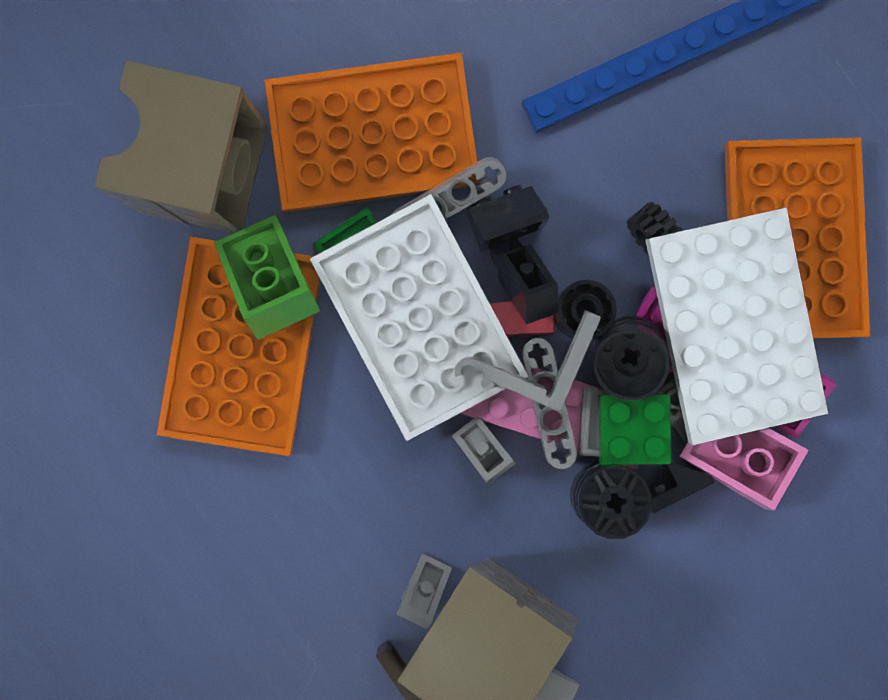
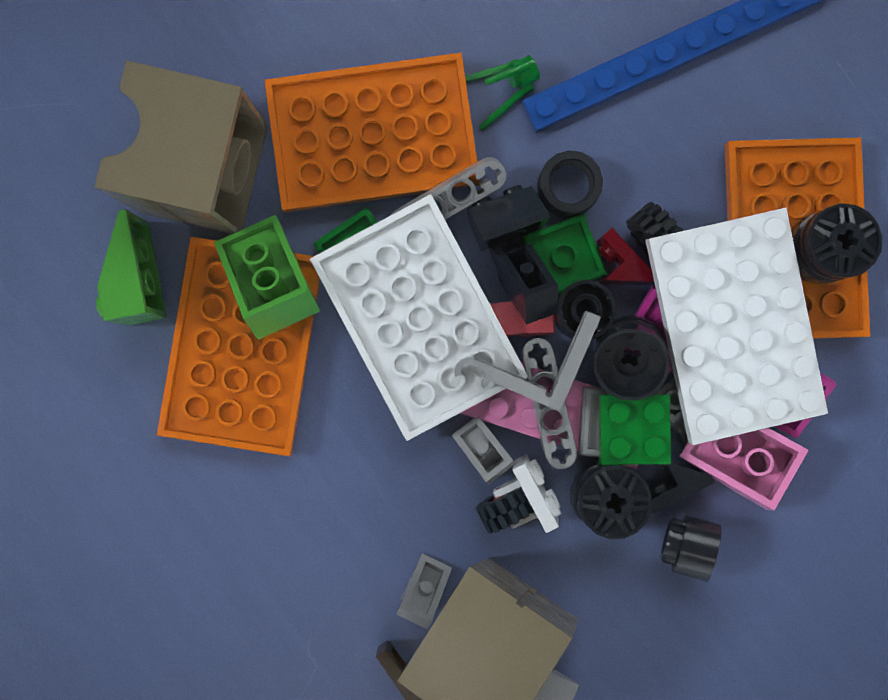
none -> bright green slope [96,209,167,326]
none -> green plant [465,55,540,130]
none -> plate [475,454,561,534]
none -> green tile [521,213,607,294]
none -> black tyre [537,150,603,218]
none -> dark red slope [596,227,654,285]
none -> black piece [660,515,722,582]
none -> black wheel [791,203,883,284]

